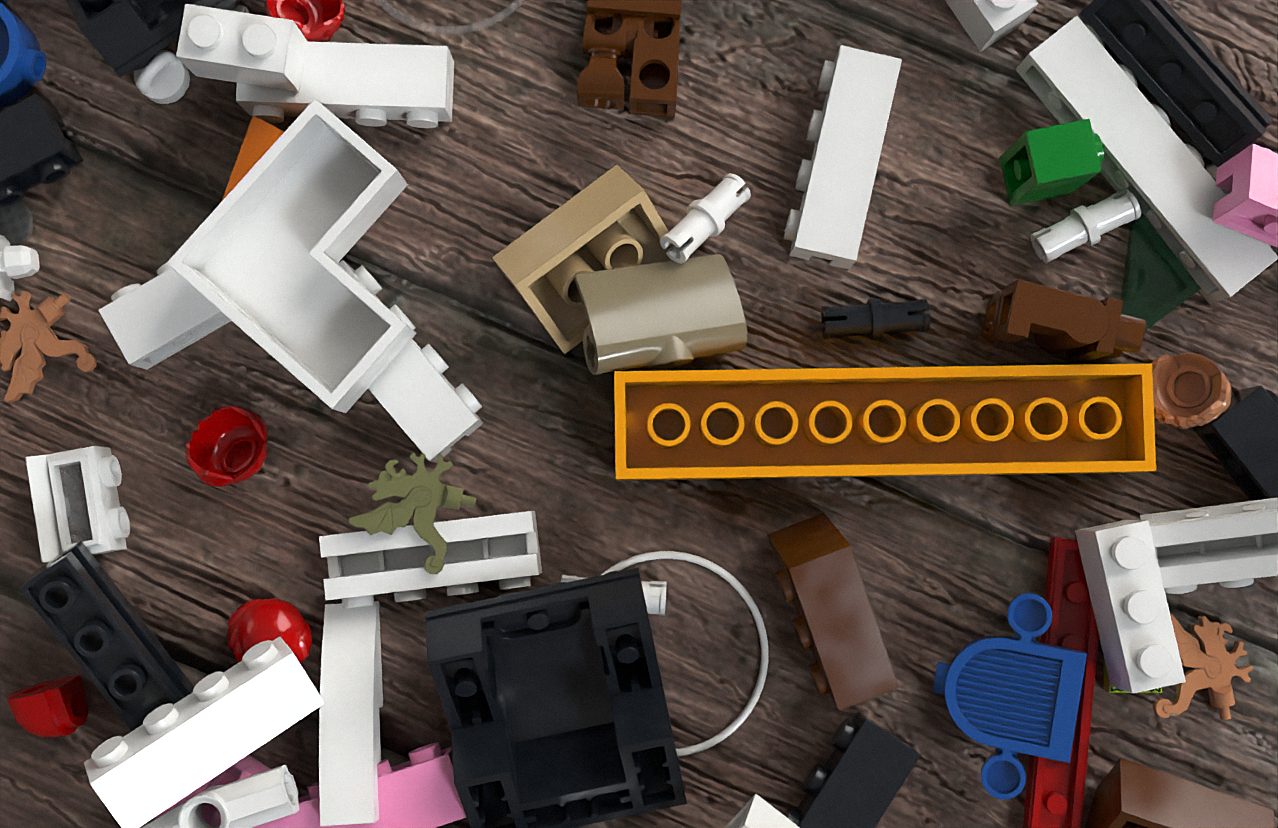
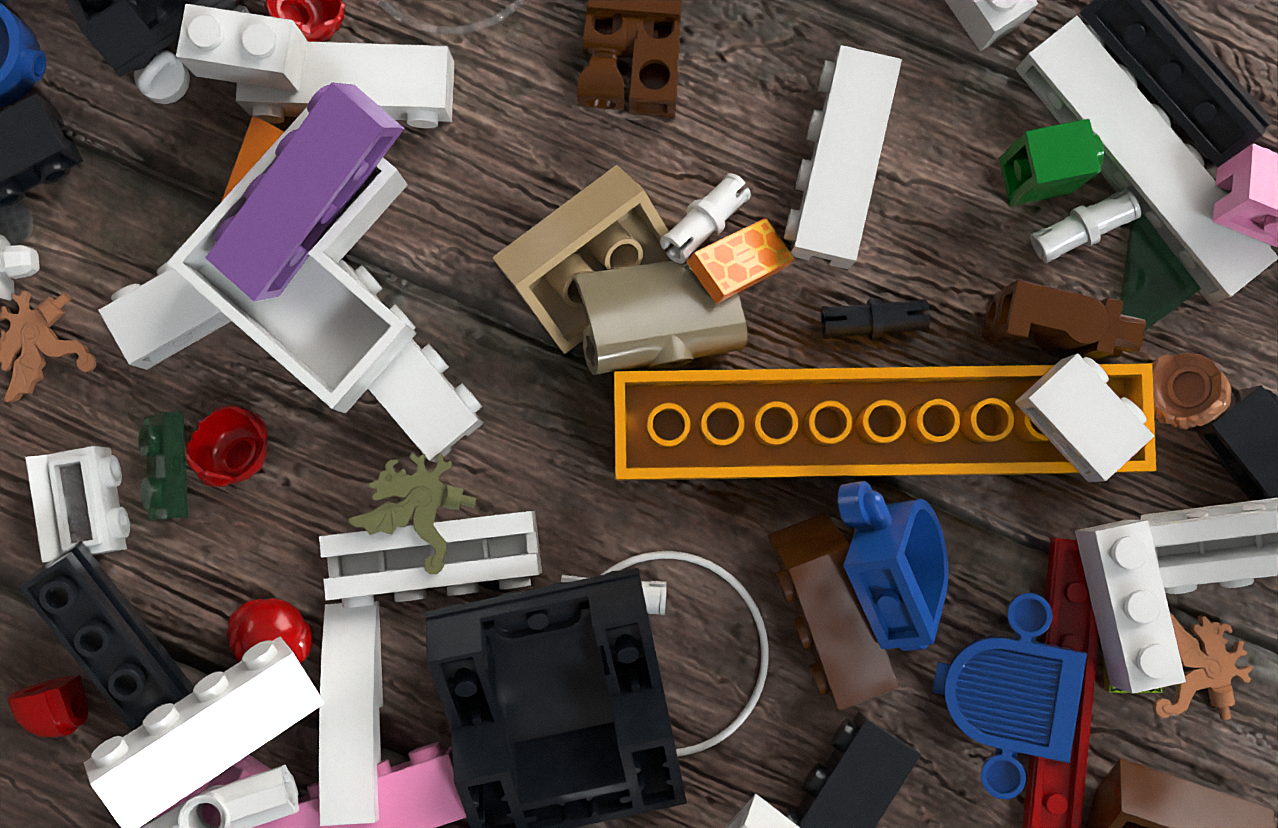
none -> clear green plate [138,412,188,521]
none -> medium lavender brick [205,82,404,302]
none -> orange tile [686,218,795,304]
none -> blue piece [838,481,949,651]
none -> white brick [1015,353,1154,482]

